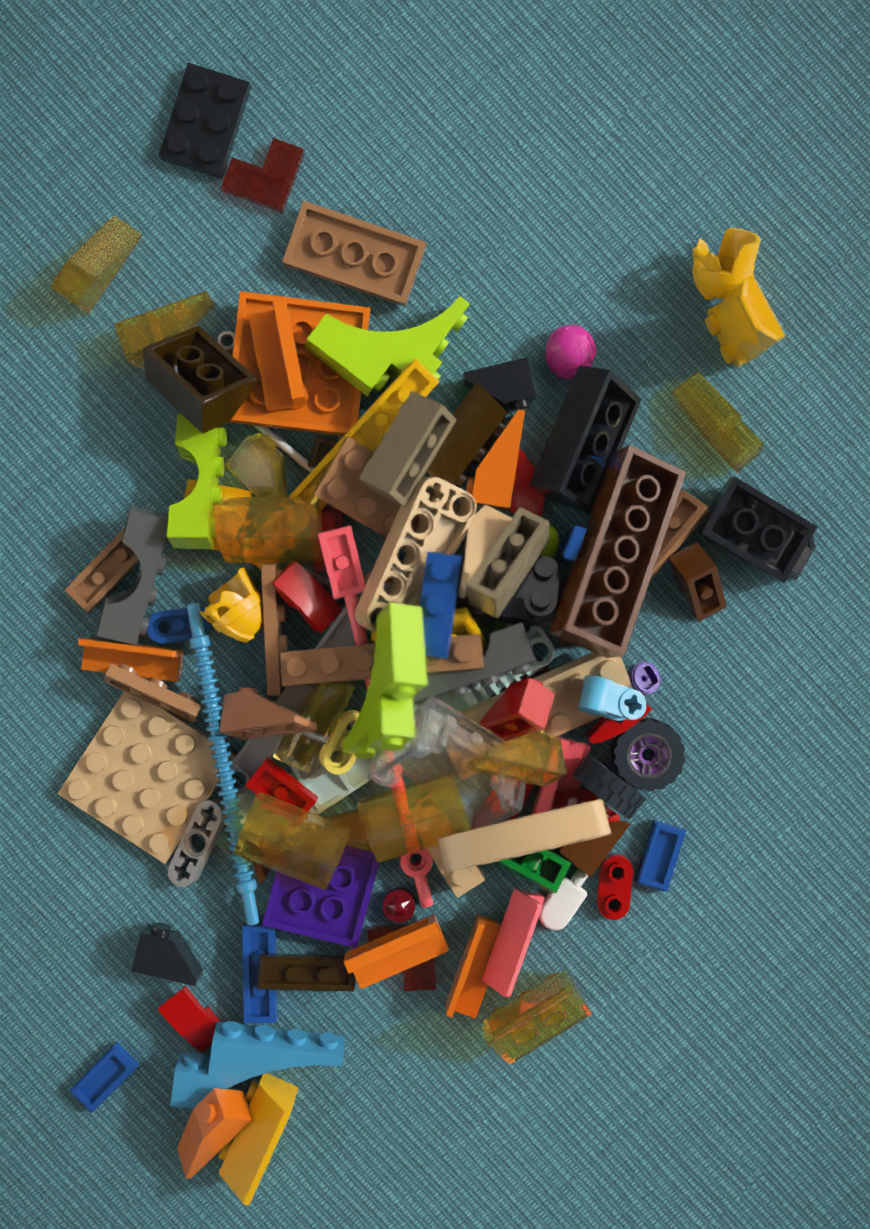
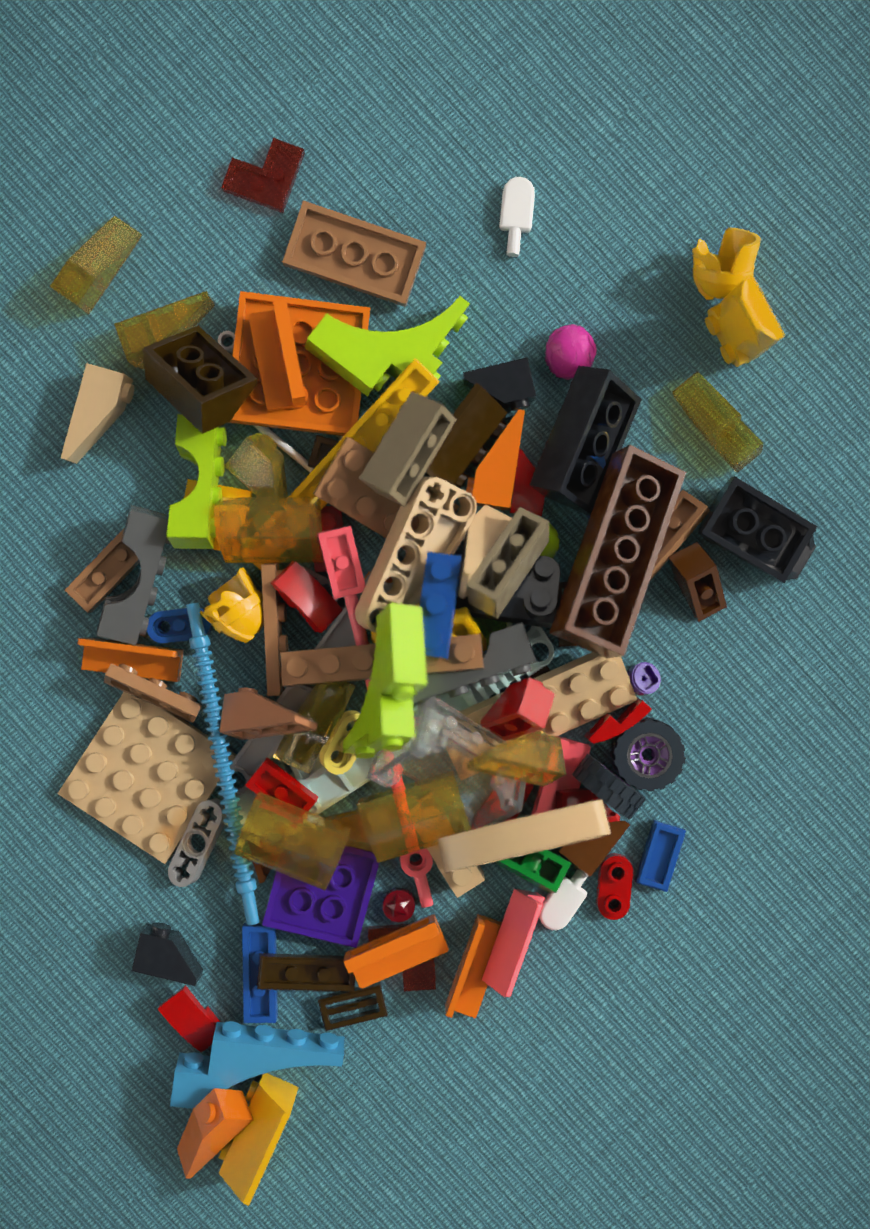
blue tile [69,1042,139,1113] -> none
black plate [159,63,251,179] -> none
clear yellow slope [483,969,593,1065] -> none
blue tile [557,526,587,563] -> none
medium azure piece [578,675,646,721] -> none
none -> tan slope [61,363,134,464]
none -> dark brown tile [318,981,388,1031]
none -> white piece [499,177,535,257]

